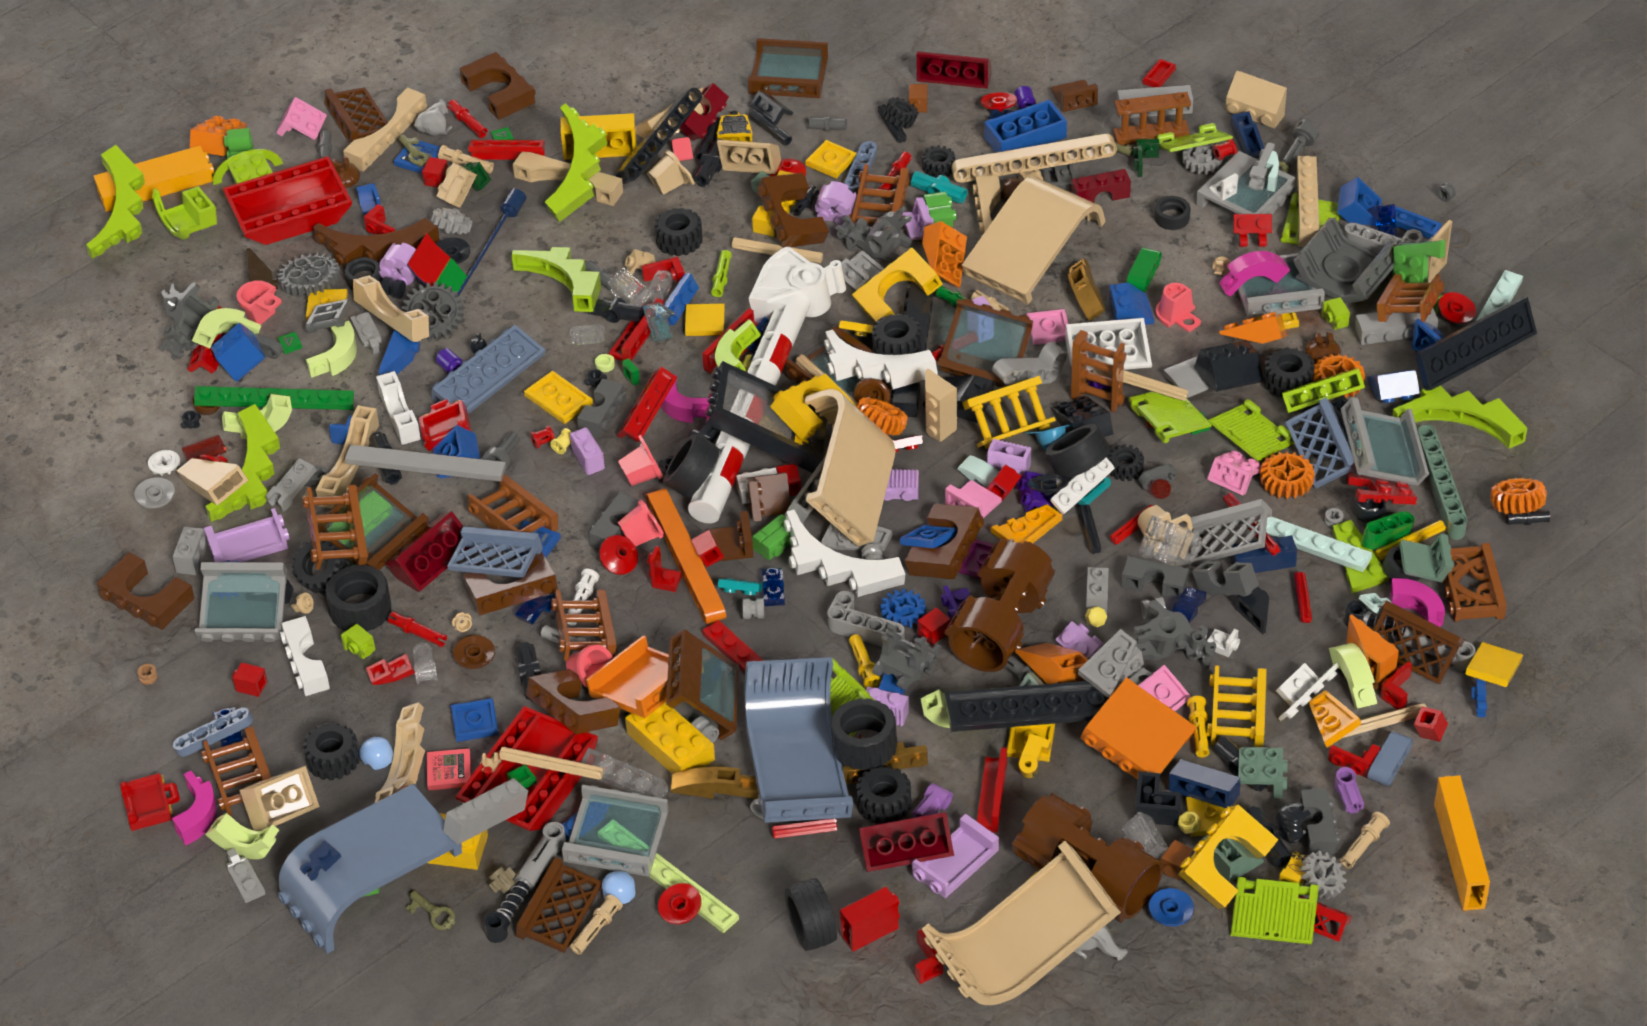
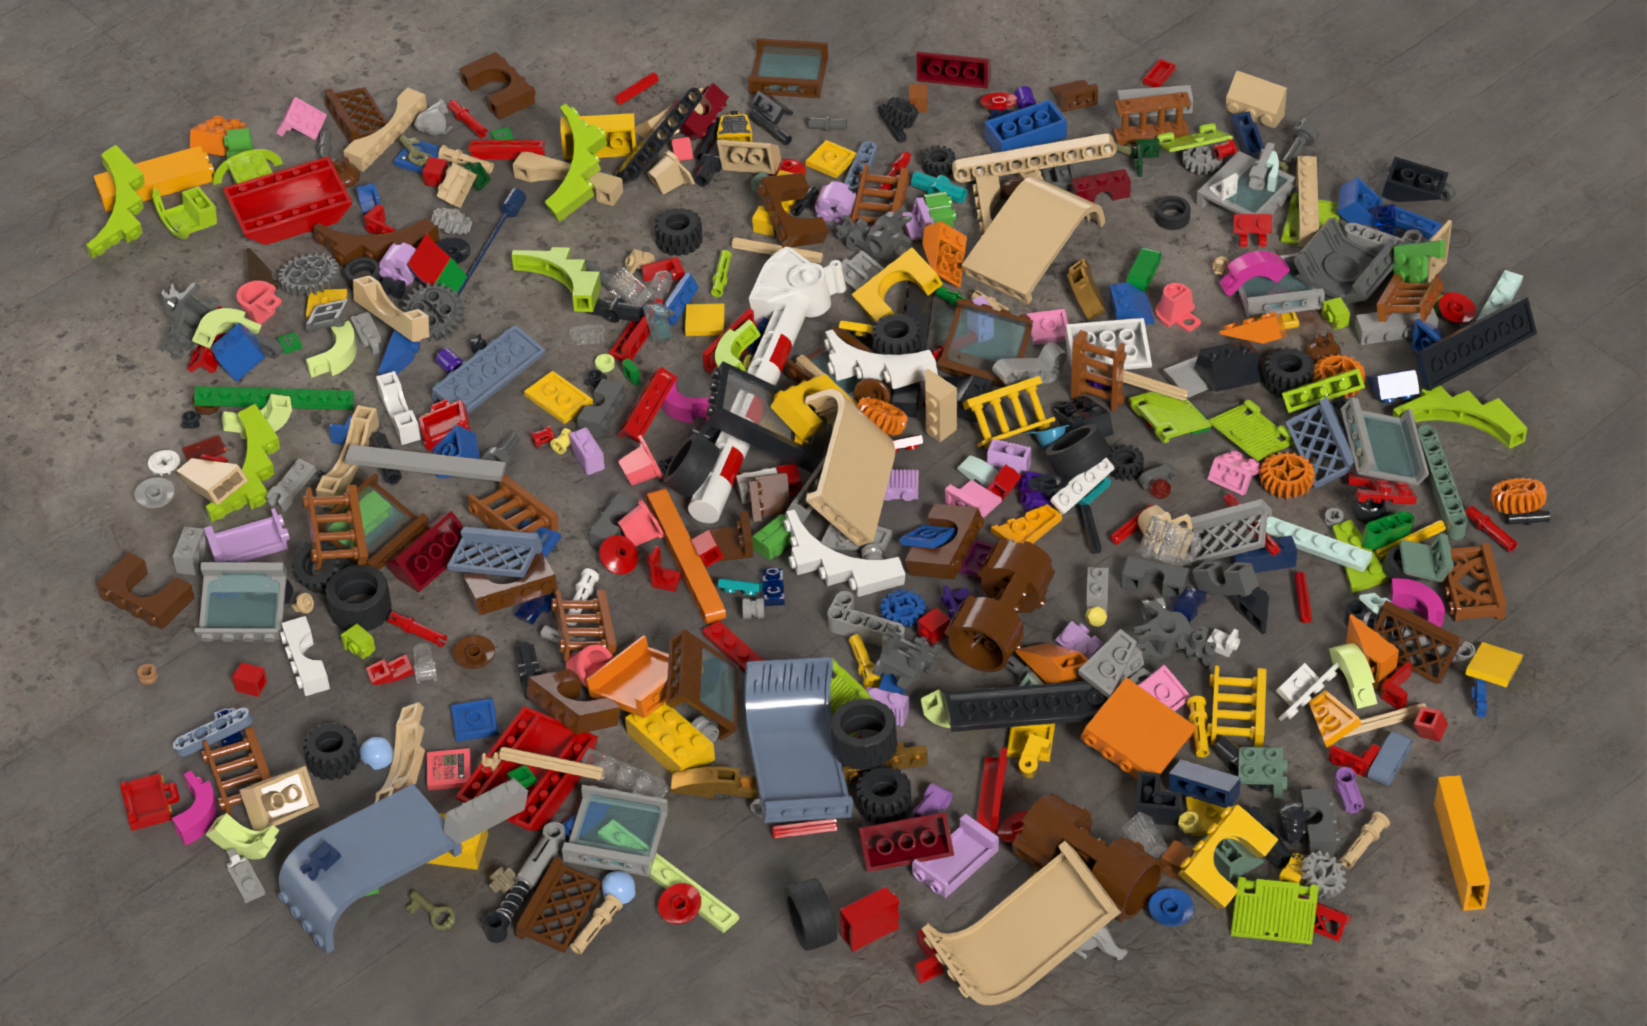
tan plate [452,612,472,632] -> none
none -> red axle [614,72,659,105]
none -> red dish [998,811,1028,842]
none -> black slope [1381,156,1449,202]
none -> red pin [1465,505,1518,552]

